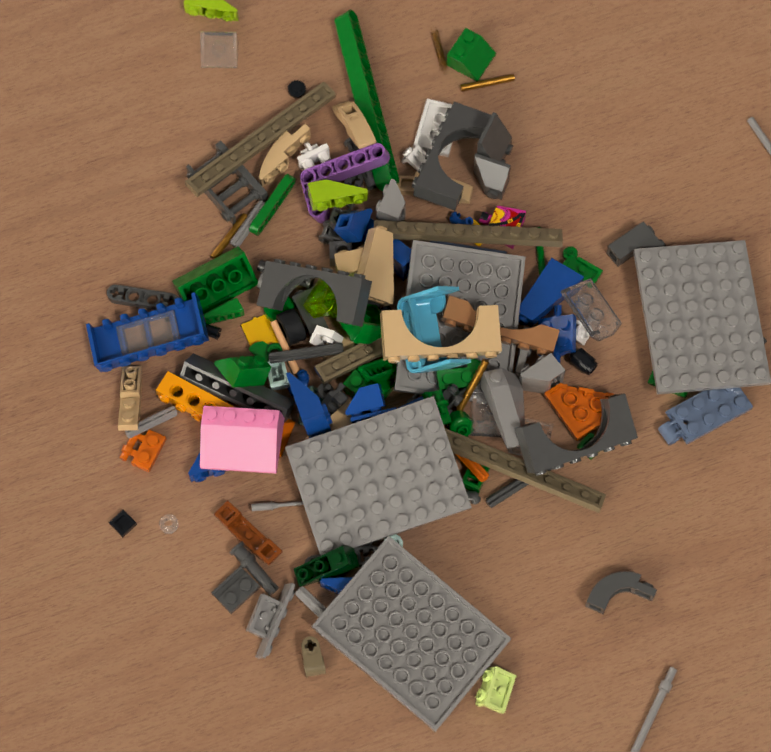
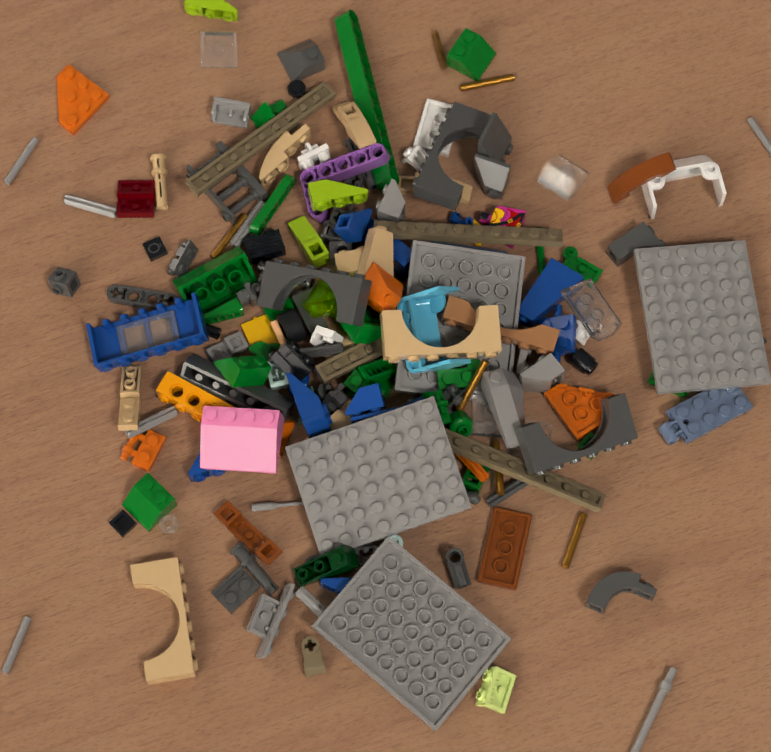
none -> light grey bar [1,616,32,675]
none -> light grey bar [3,137,39,185]
none -> dark grey brick [48,267,81,298]
none -> orange plate [57,64,110,136]
none -> light grey axle [63,194,117,218]
none -> dark red slope [116,180,155,218]
none -> green slope [122,473,177,532]
none -> tan arch [130,557,199,685]
none -> black tile [143,236,168,262]
none -> tan pin [150,153,168,210]
none -> dark grey hinge [167,240,199,277]
none -> light grey slope [205,331,249,363]
none -> light grey hinge [211,96,252,129]
none -> dark grey hips [236,282,261,307]
none -> black brick [243,229,286,265]
none -> green slope [251,99,288,129]
none -> black brick [270,339,315,381]
none -> dark grey slope [277,39,325,82]
none -> lime slope [288,215,330,268]
none -> orange slope [365,262,403,314]
none -> dark grey piece [445,548,471,589]
none -> dark orange tile [477,507,532,591]
none -> pearl gold bar [492,441,505,495]
none -> clear slope [537,154,590,200]
none -> pearl gold bar [561,512,587,569]
none -> dark orange slope [607,152,676,204]
none -> white windscreen [641,155,727,220]

